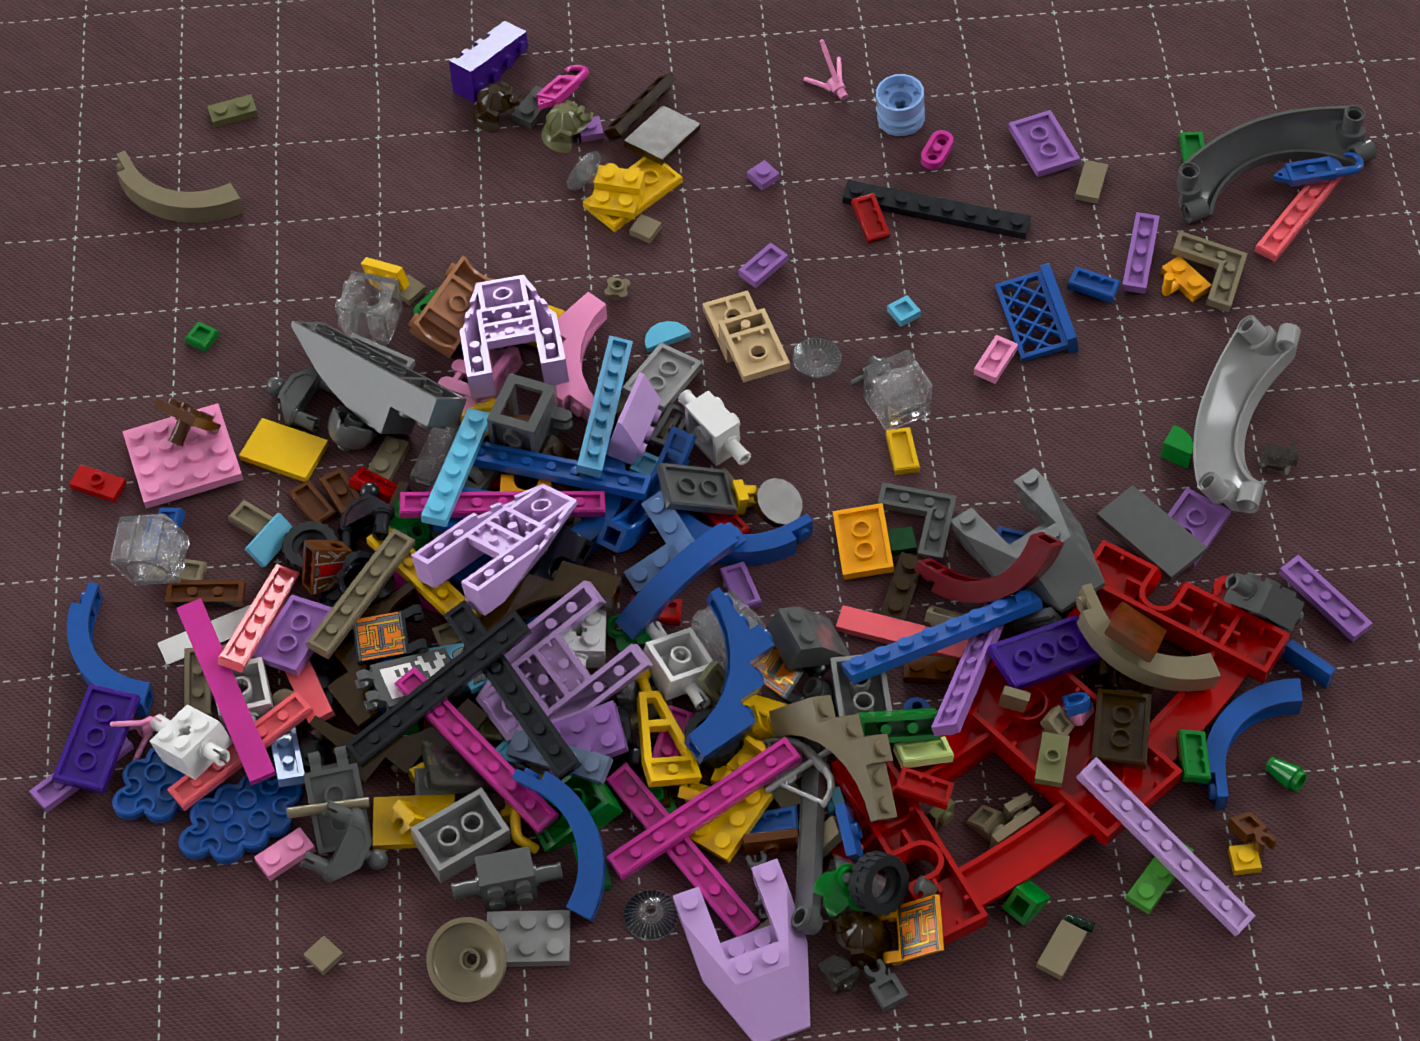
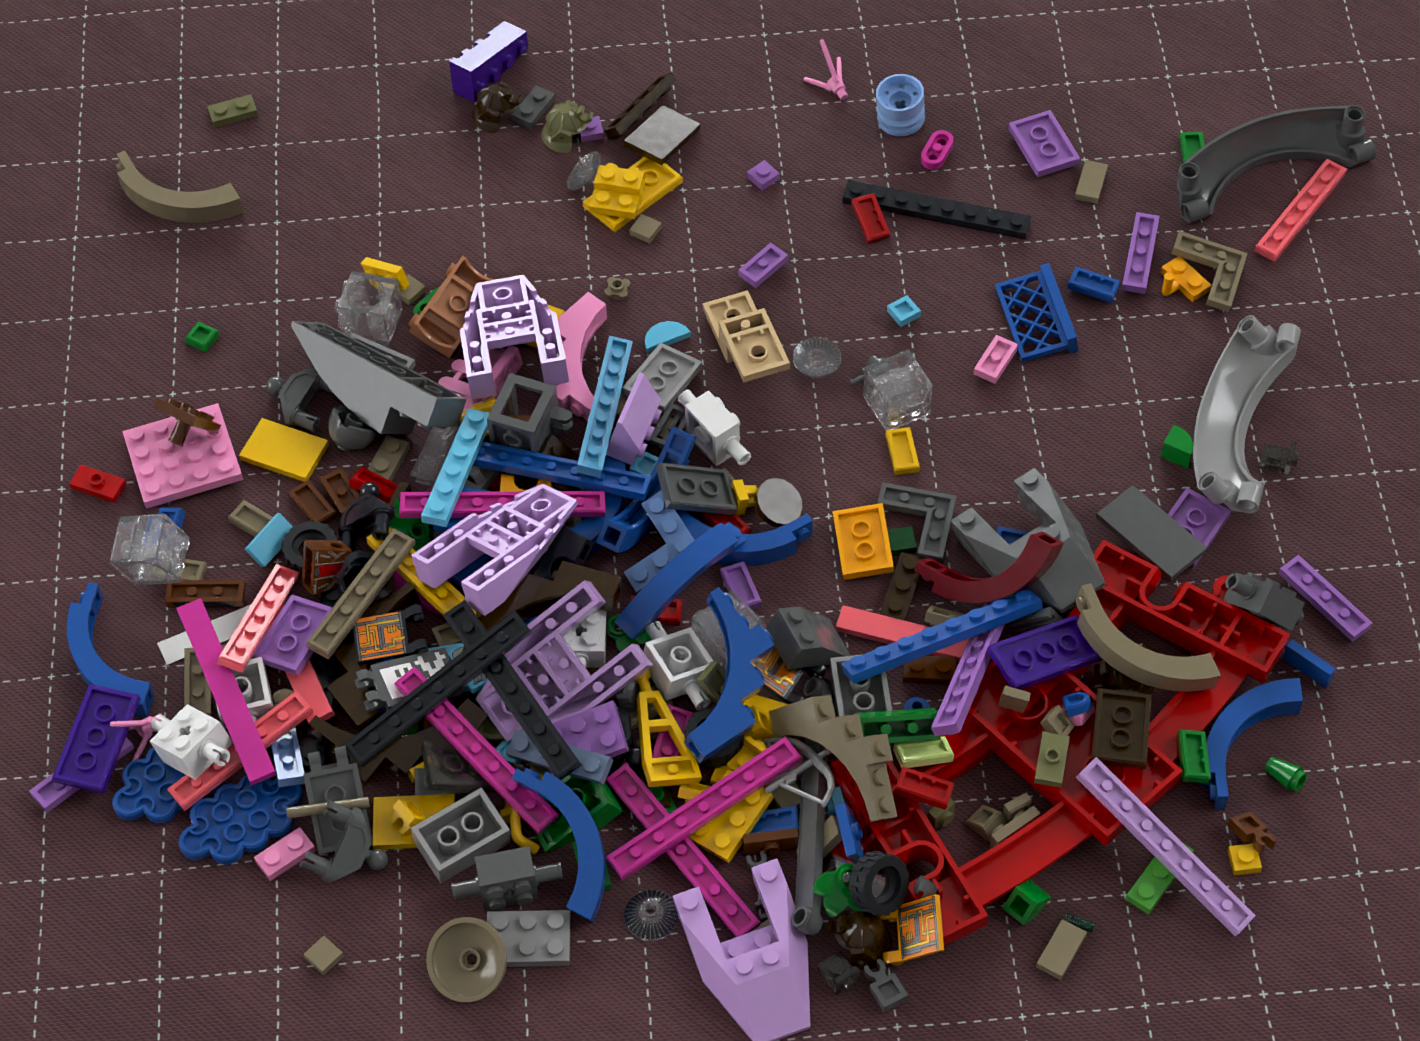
dark pink plate [536,65,589,110] -> none
reddish brown tile [1104,601,1167,663] -> none
blue plate [1273,152,1364,187] -> none

